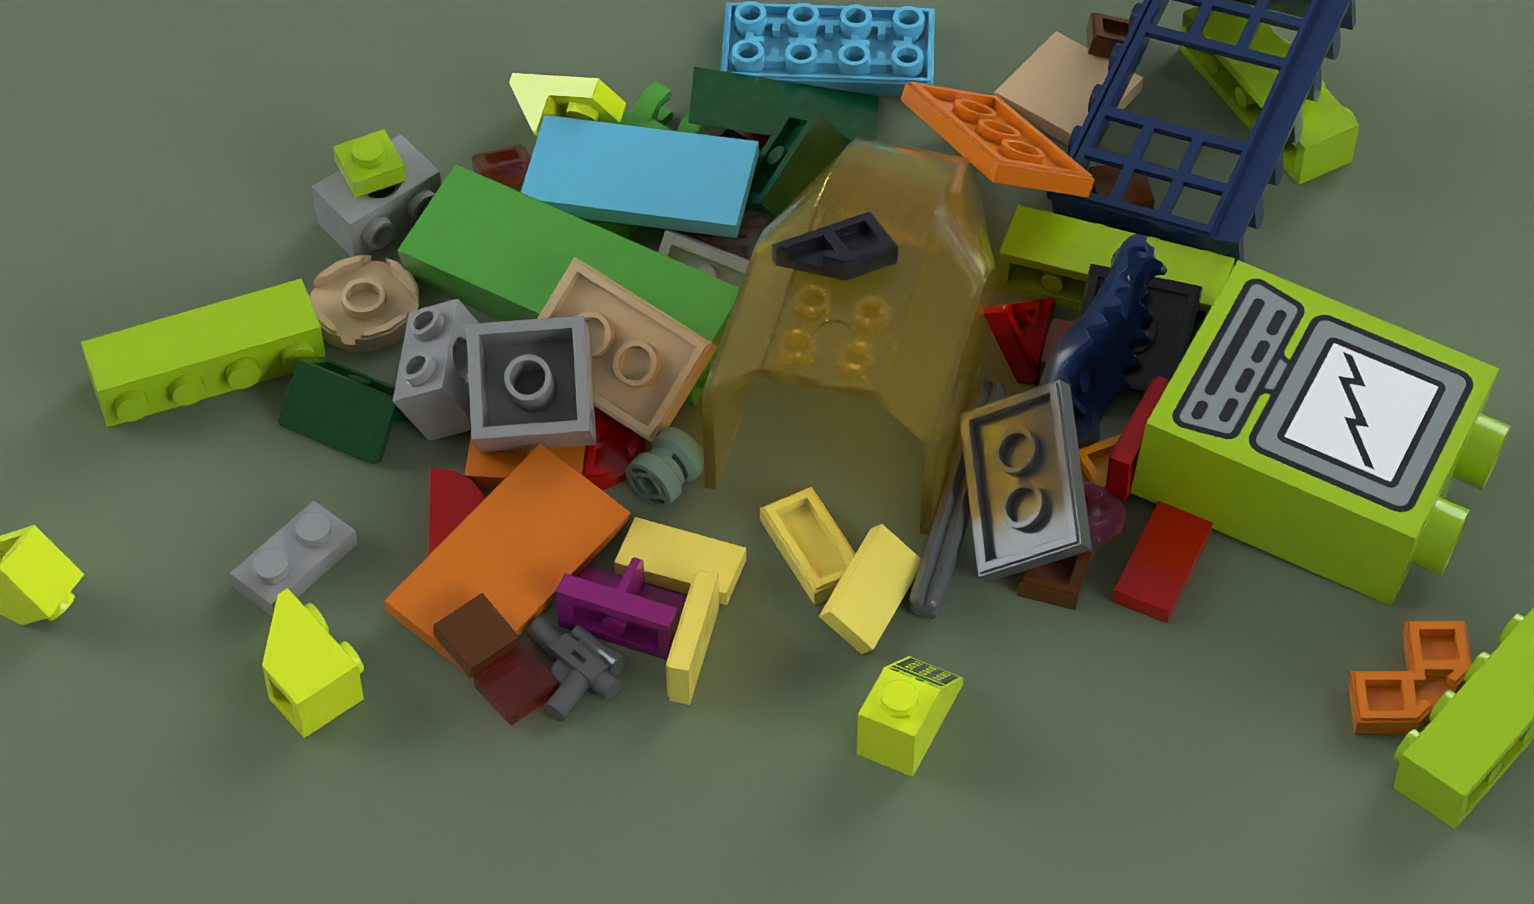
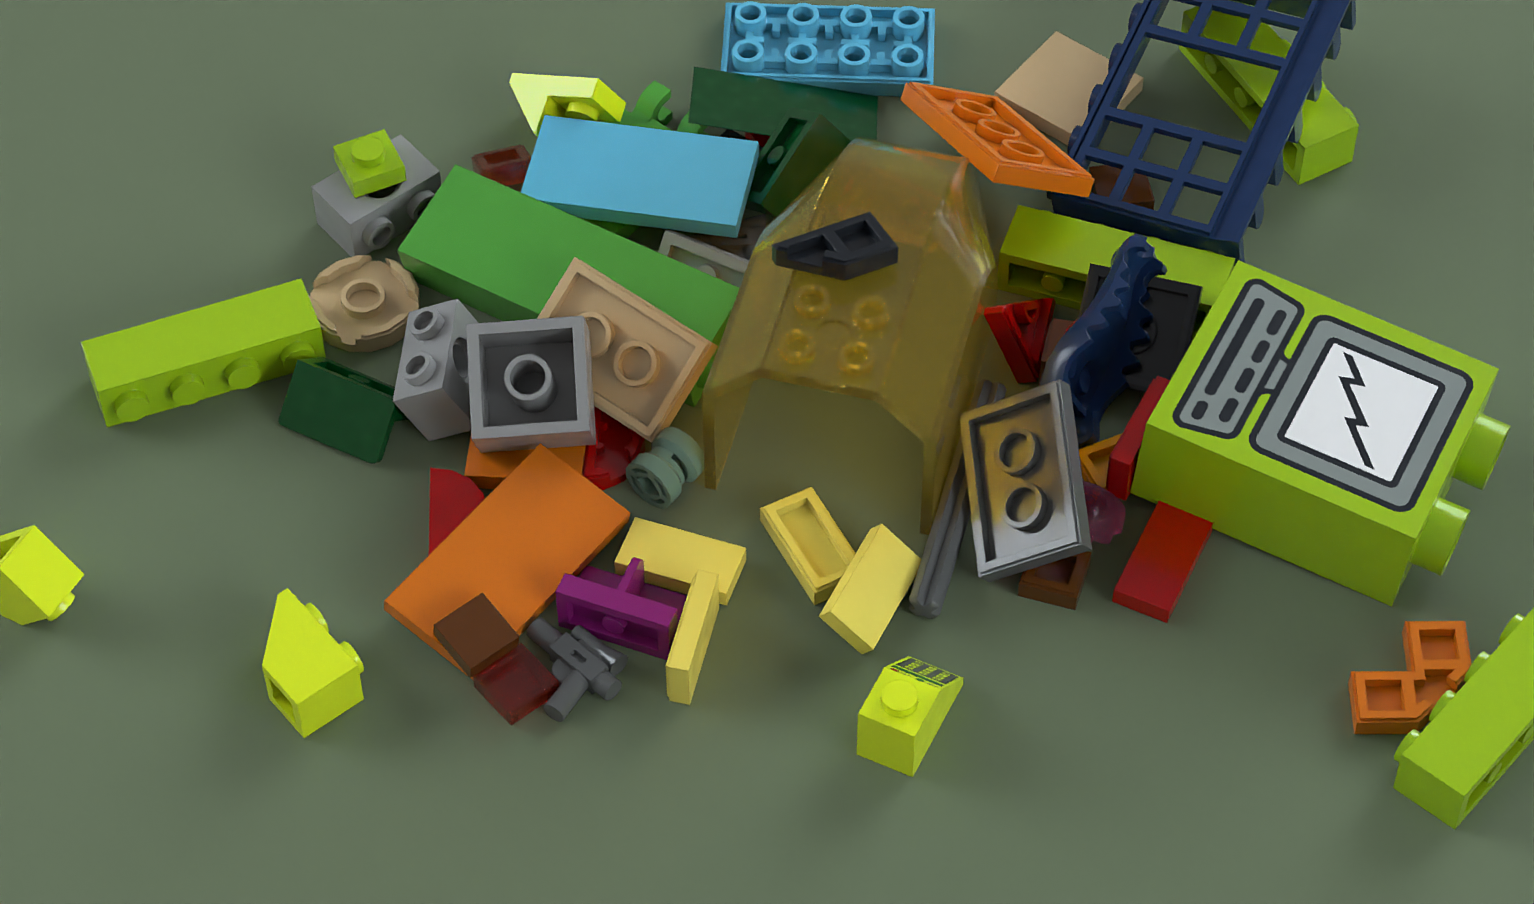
light grey plate [230,500,358,617] -> none
reddish brown tile [1086,12,1141,65] -> none

